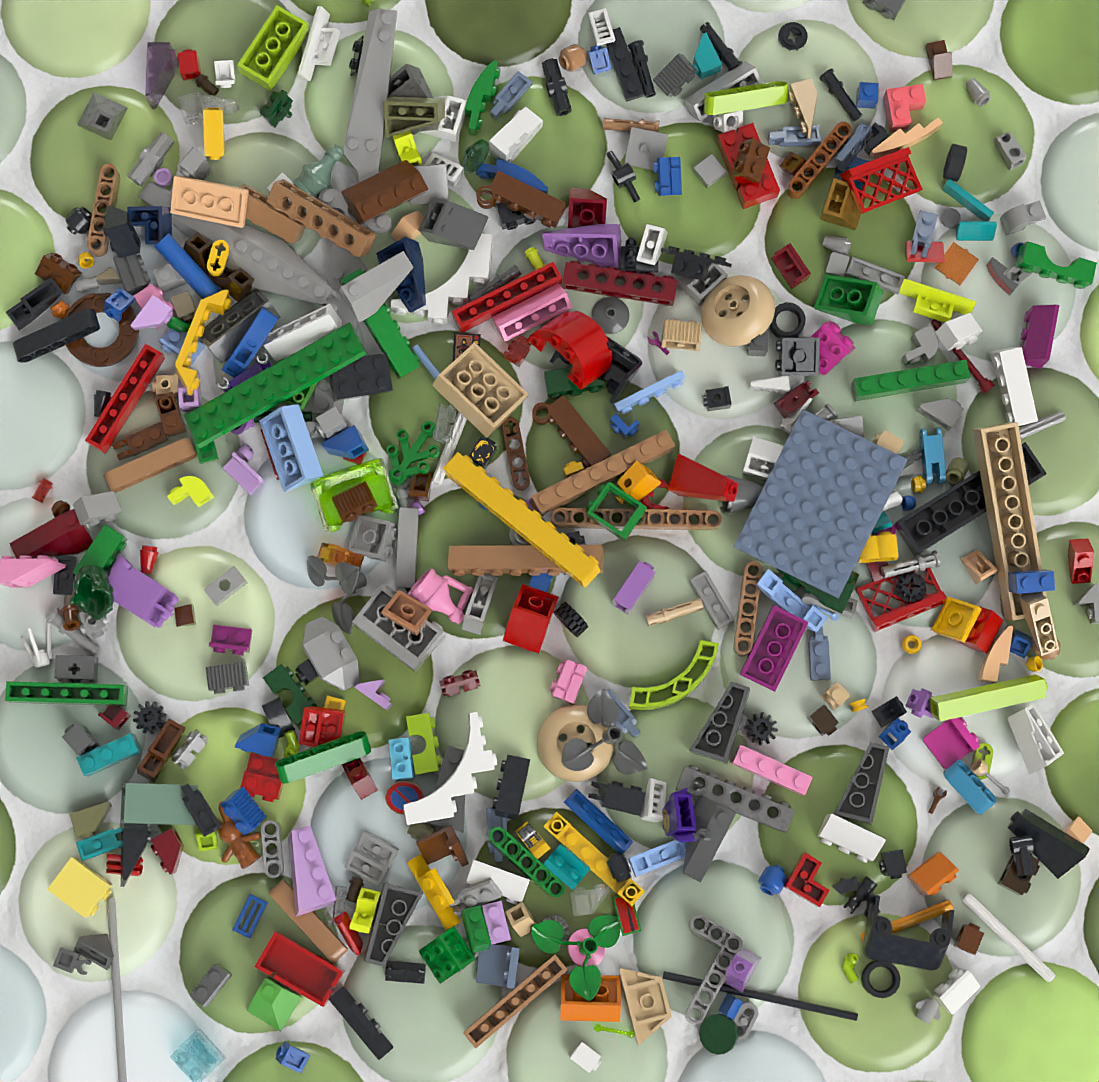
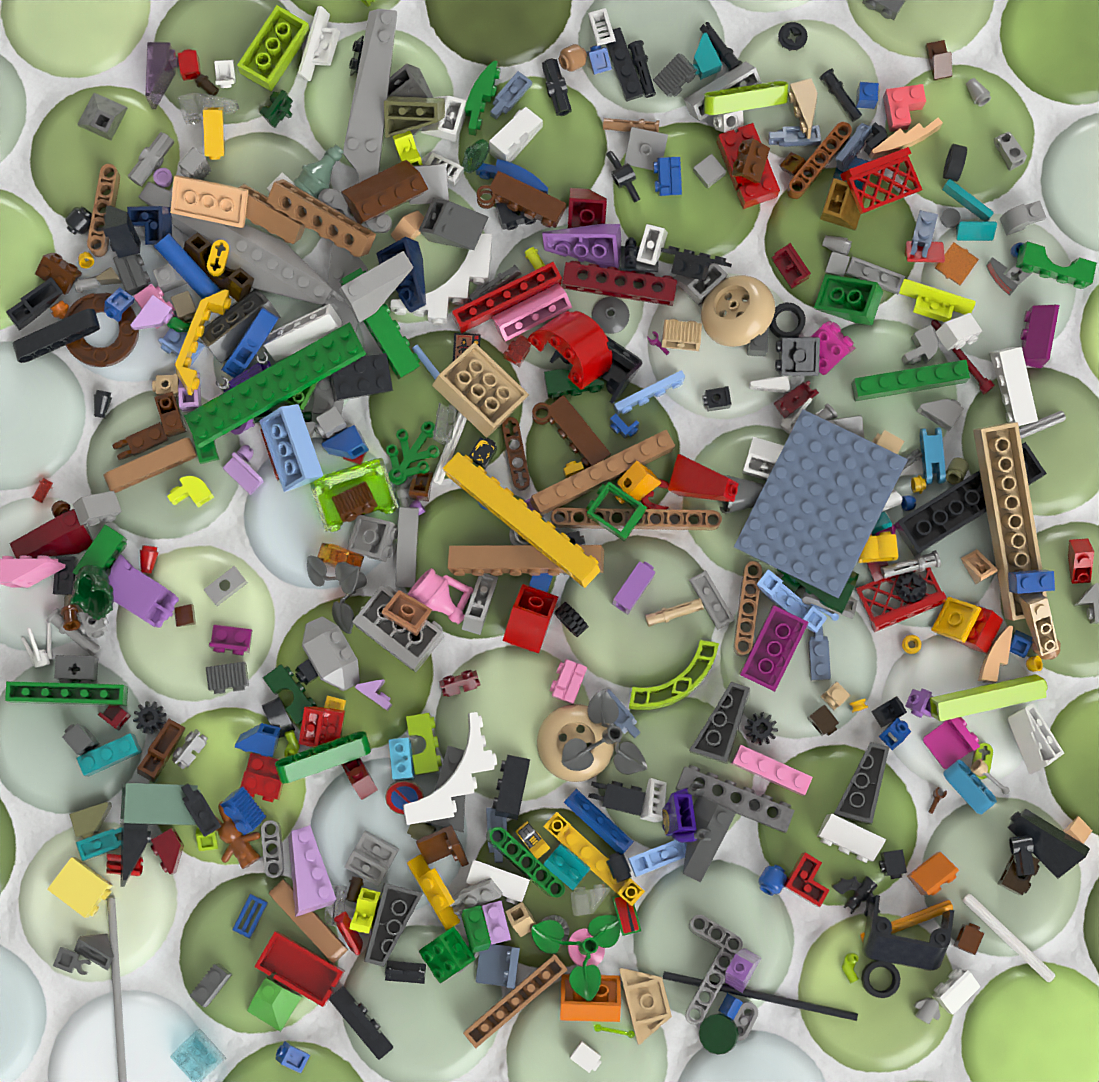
red brick [85,344,165,455] -> none

